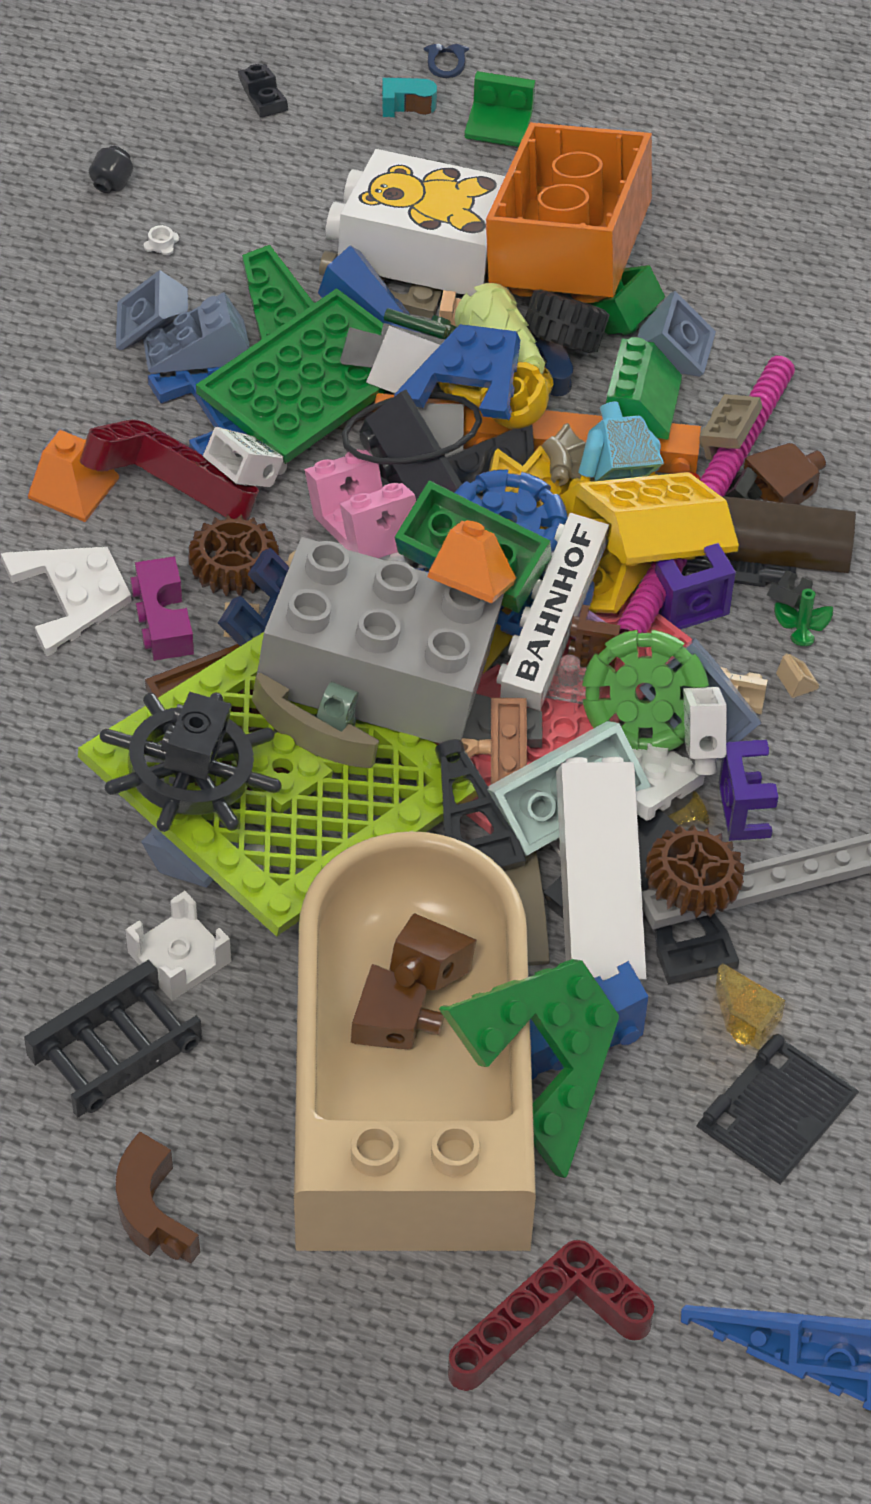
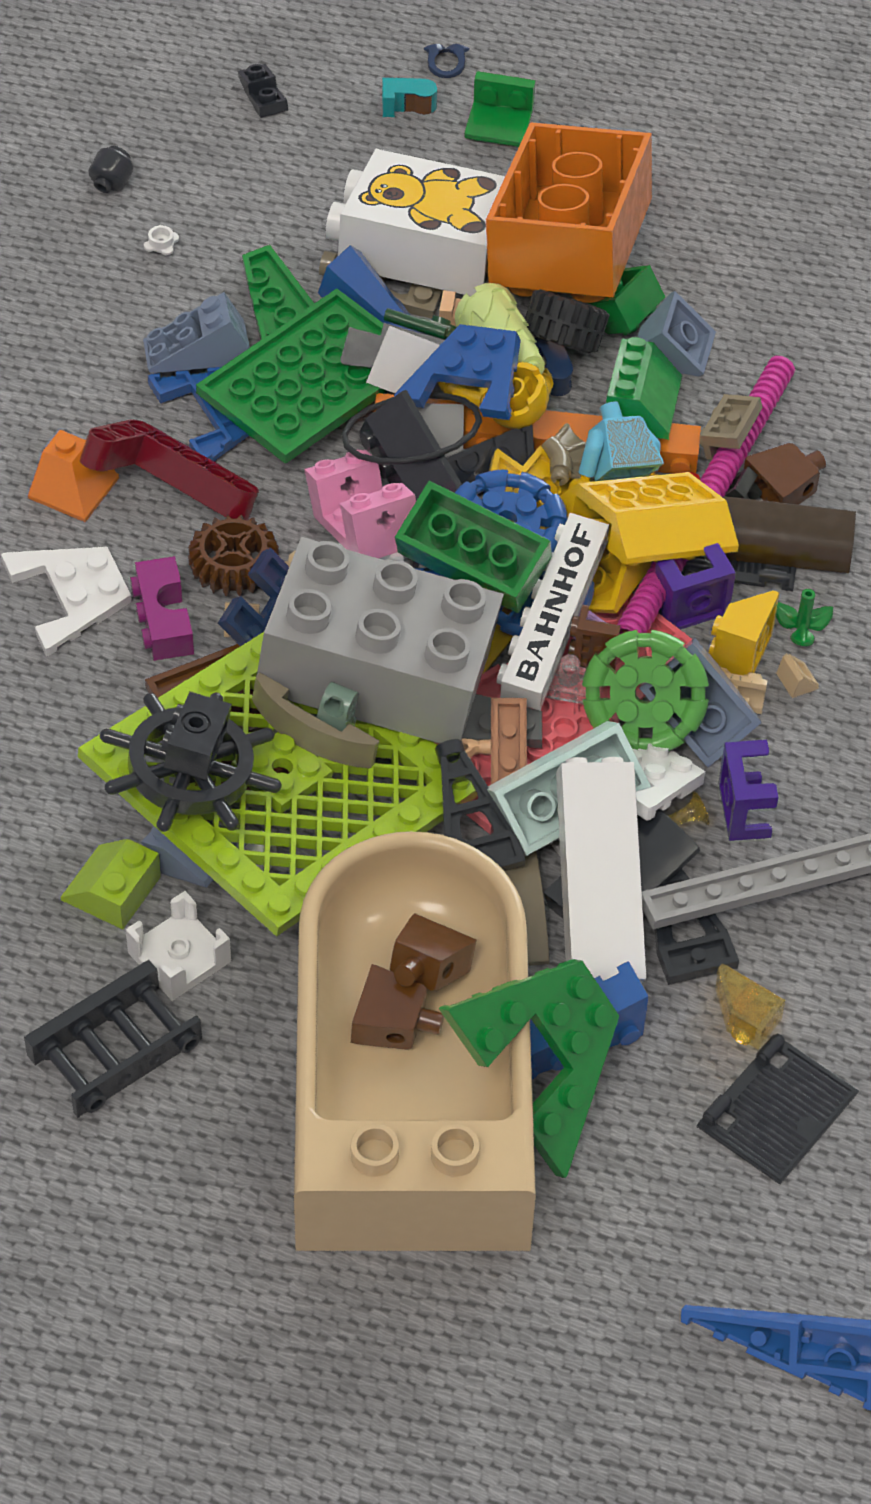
sand blue slope [116,270,188,350] -> none
reddish brown arch [116,1131,200,1264] -> none
white torso [203,427,287,487] -> none
orange slope [427,521,516,604] -> none
dark red beam [448,1240,654,1391] -> none
reddish brown gear [645,824,745,918] -> none
white torso [683,687,726,775] -> none
pearl dark grey tile [767,571,815,609] -> none
none -> lime slope [60,839,161,930]
none -> yellow slope [708,590,780,676]

